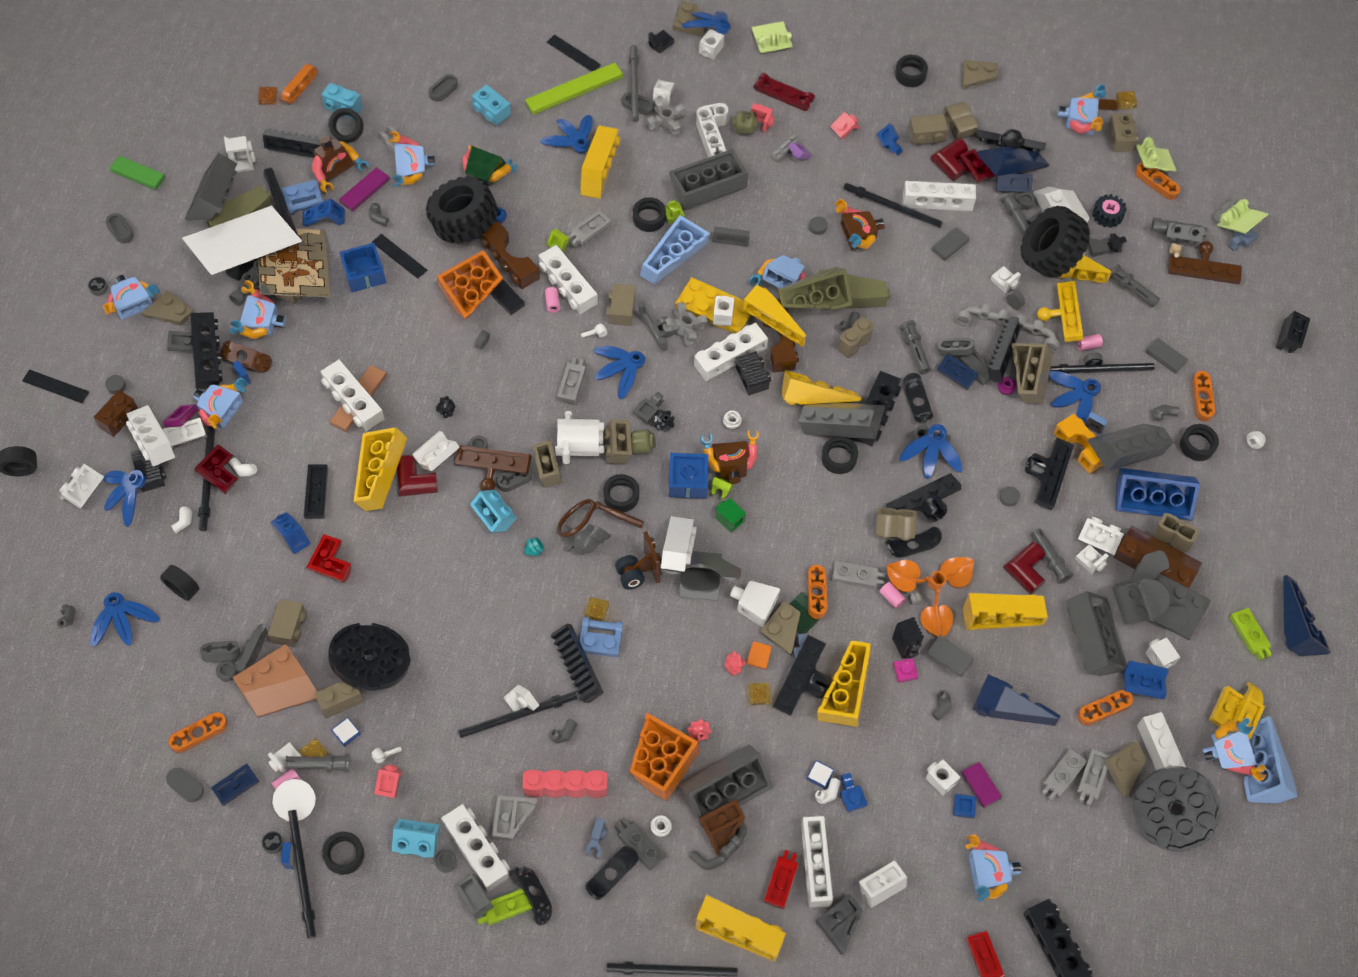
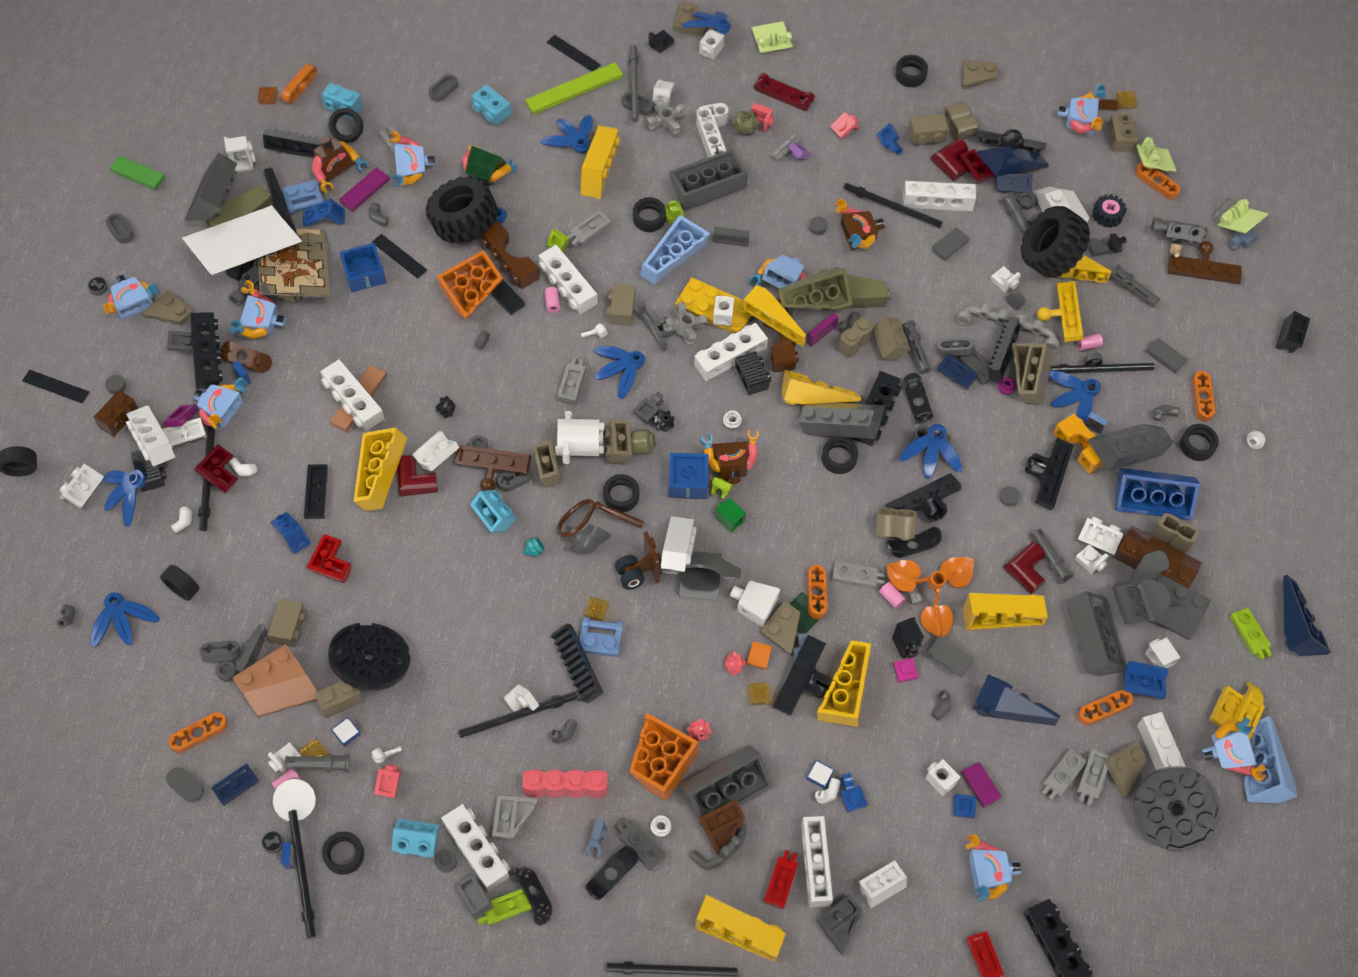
none -> magenta tile [807,313,839,347]
none -> dark tan brick [873,316,910,361]

